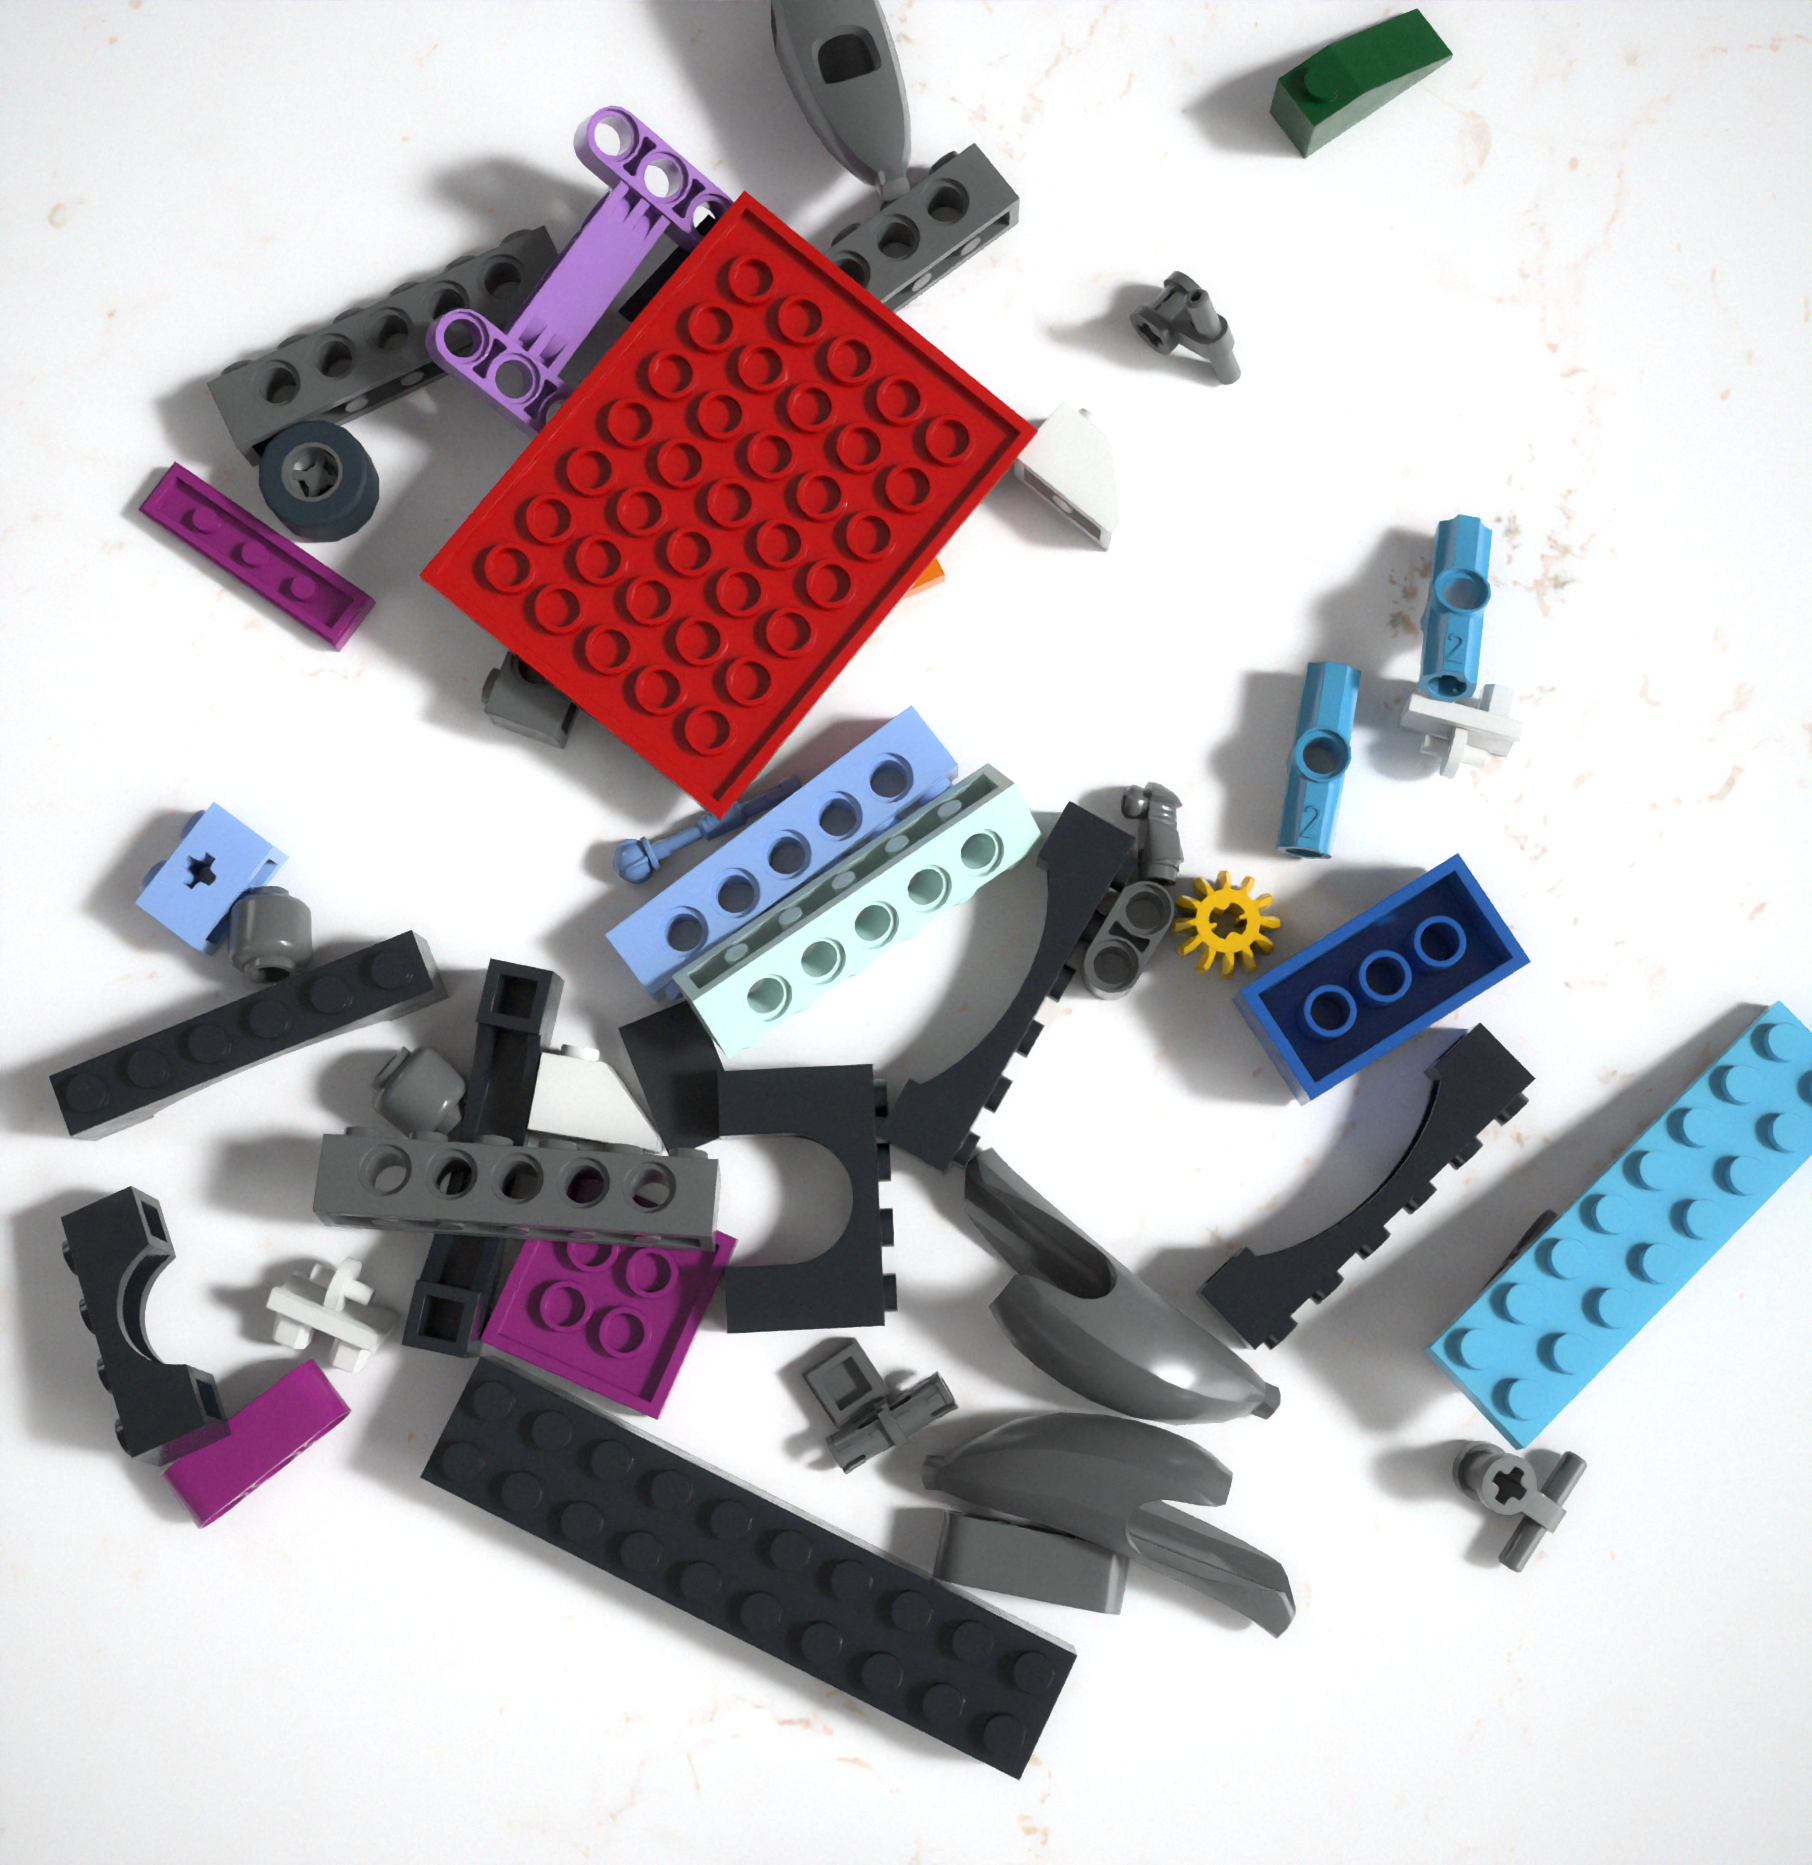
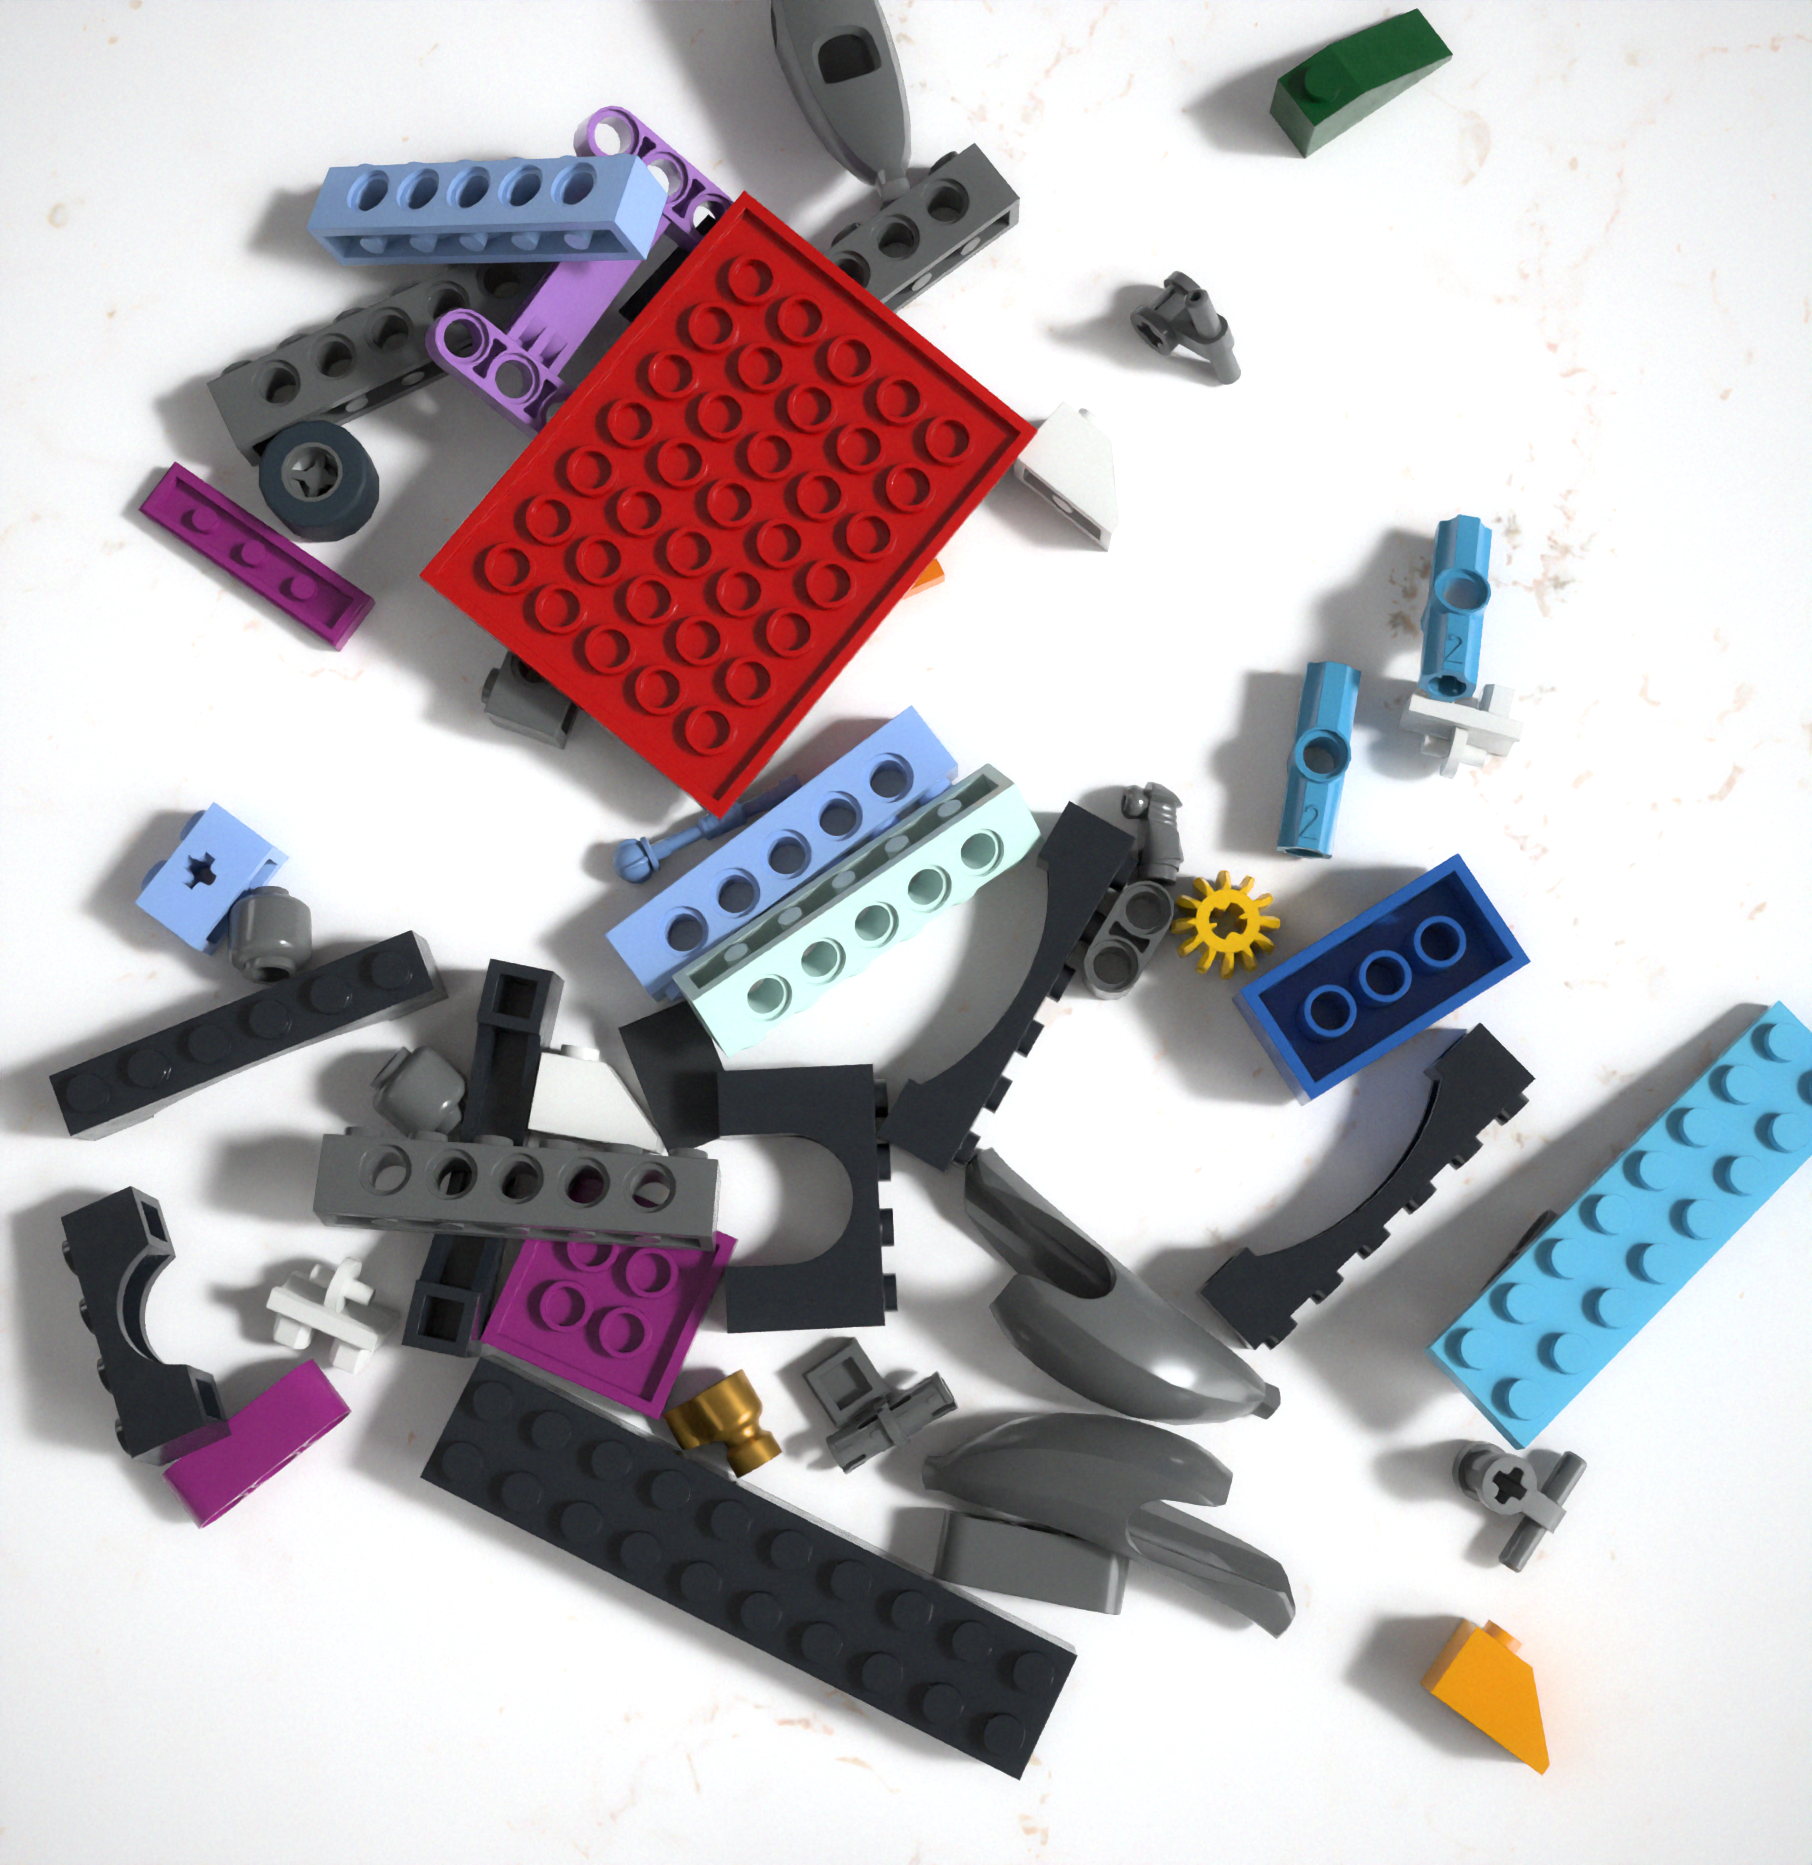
none -> light blue brick [306,153,668,266]
none -> pearl gold piece [662,1369,782,1479]
none -> light orange slope [1419,1618,1550,1776]

